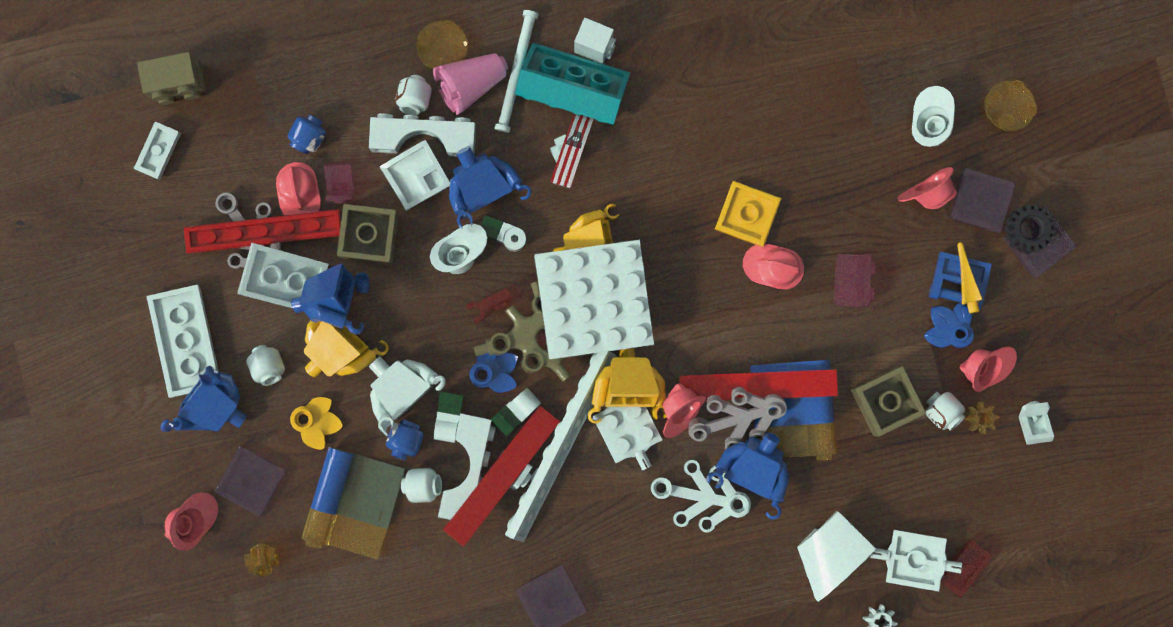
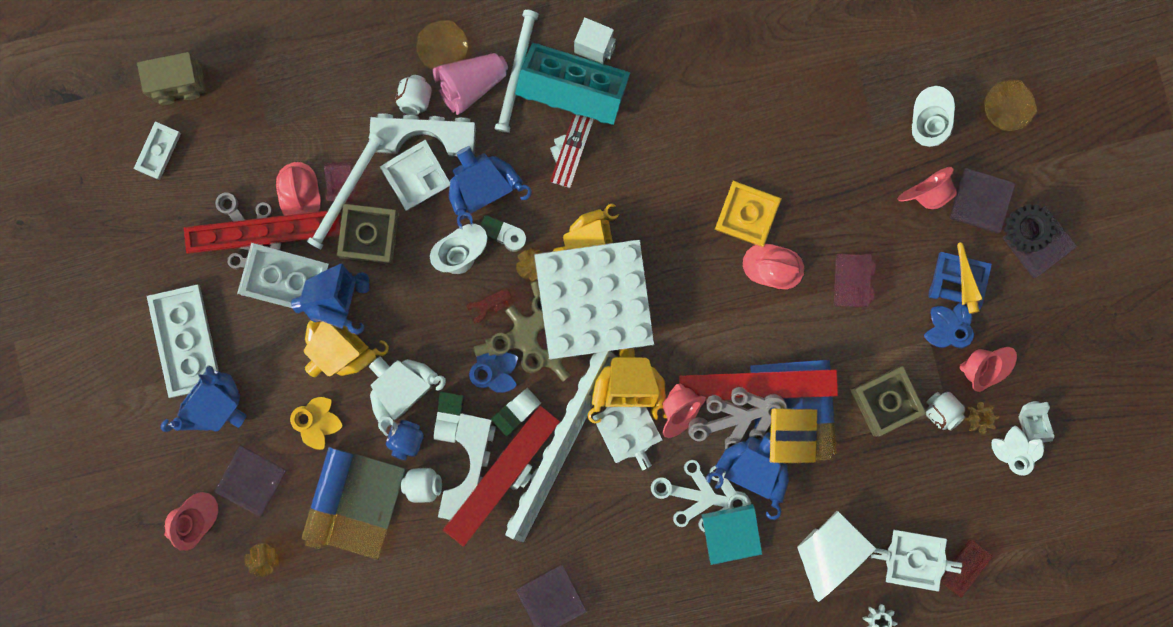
light aqua head [246,345,285,386] -> none
blue head [287,114,326,155] -> none
none -> light aqua bar [307,133,384,249]
none -> clear yellow gear [516,248,543,282]
none -> teal tile [702,504,762,565]
none -> yellow slope [770,409,817,463]
none -> light aqua plate [992,426,1044,475]

